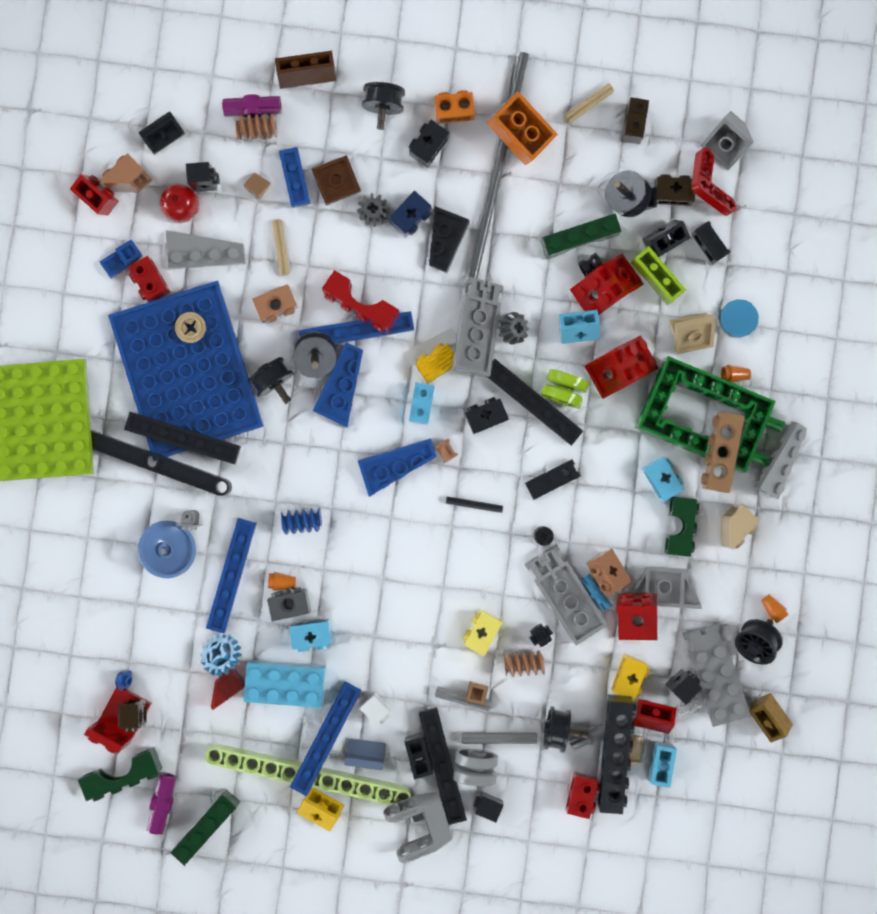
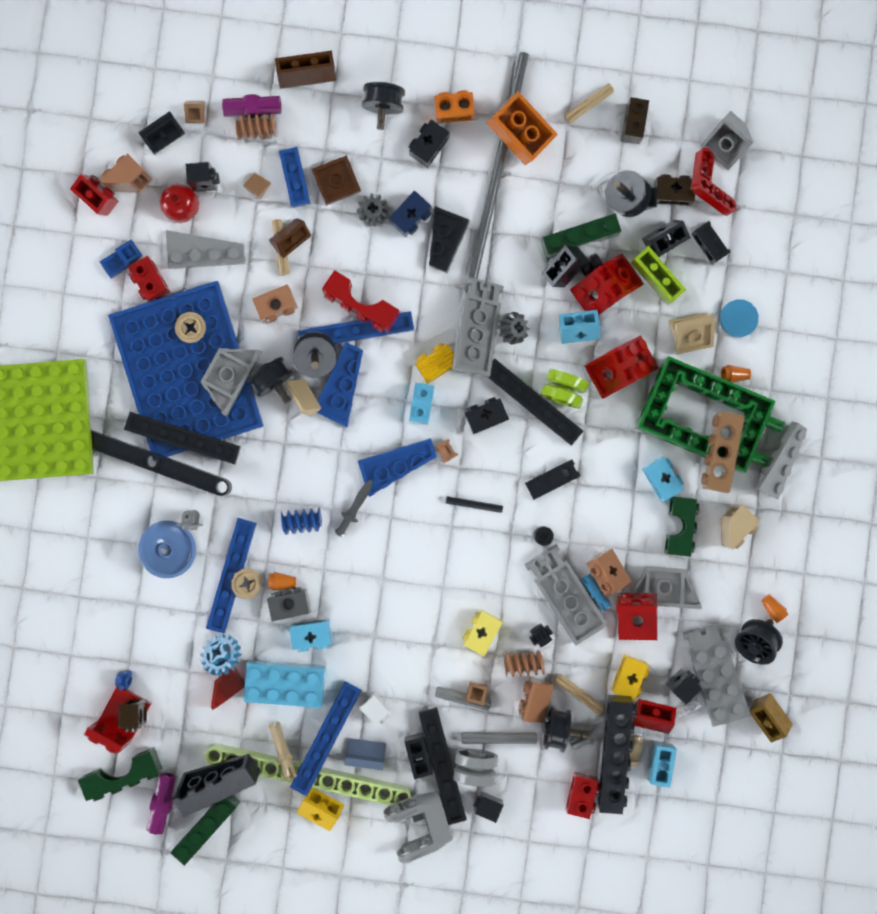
none -> black wedge [172,754,261,817]
none -> medium nougat slope [184,101,205,123]
none -> light grey wing [201,348,262,416]
none -> tan gear [231,568,262,599]
none -> tan pin [268,721,297,780]
none -> reddish brown slope [269,218,311,258]
none -> tan slope [285,379,321,417]
none -> dark grey sword [335,480,372,537]
none -> nougat slope [518,676,554,723]
none -> black brick [542,245,589,288]
none -> tan axle [555,674,605,715]

